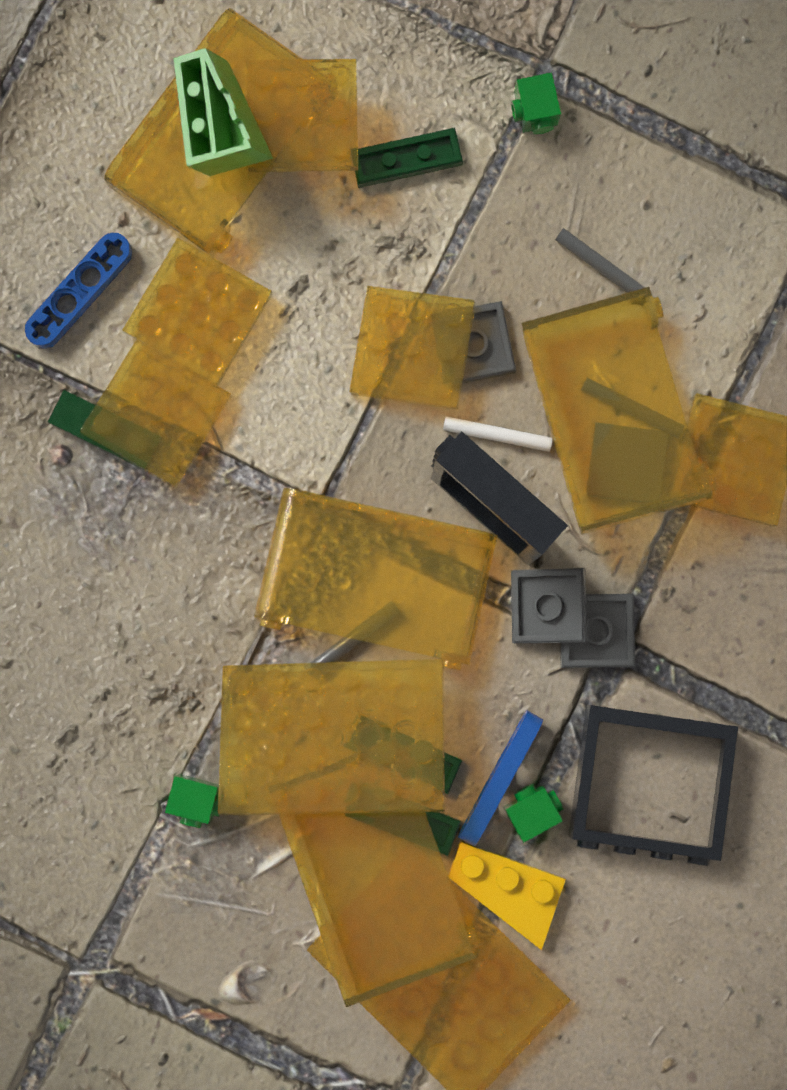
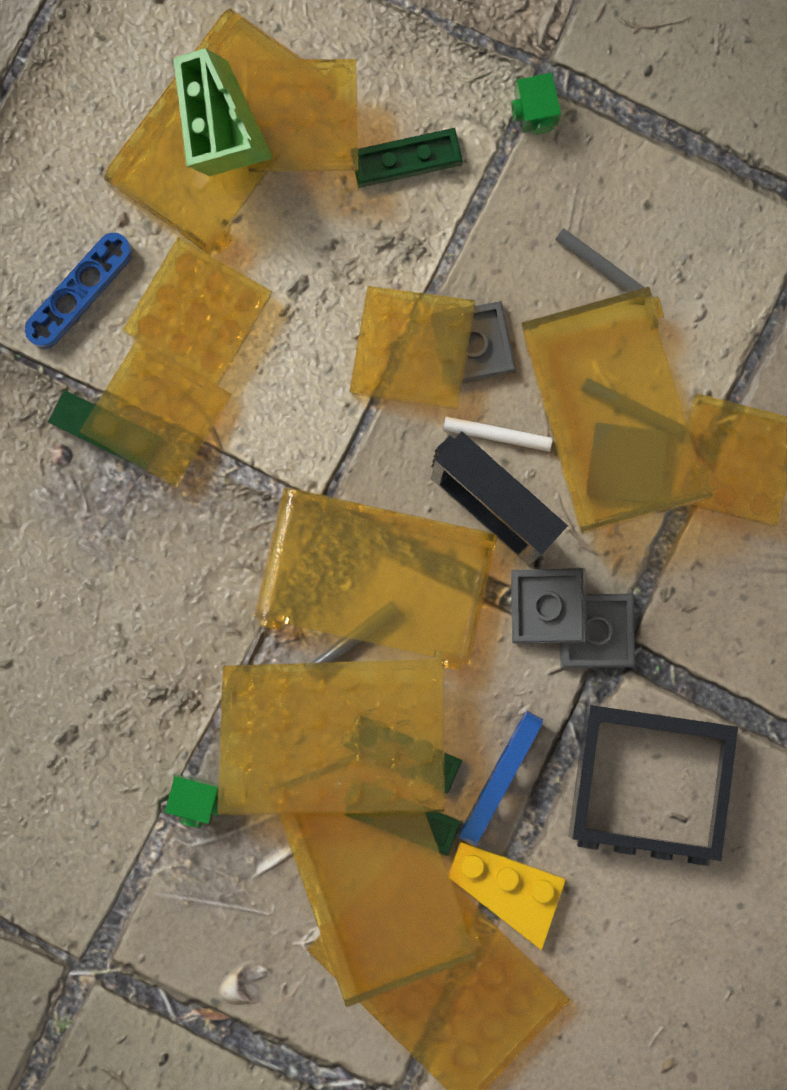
green brick [503,784,564,843] -> none

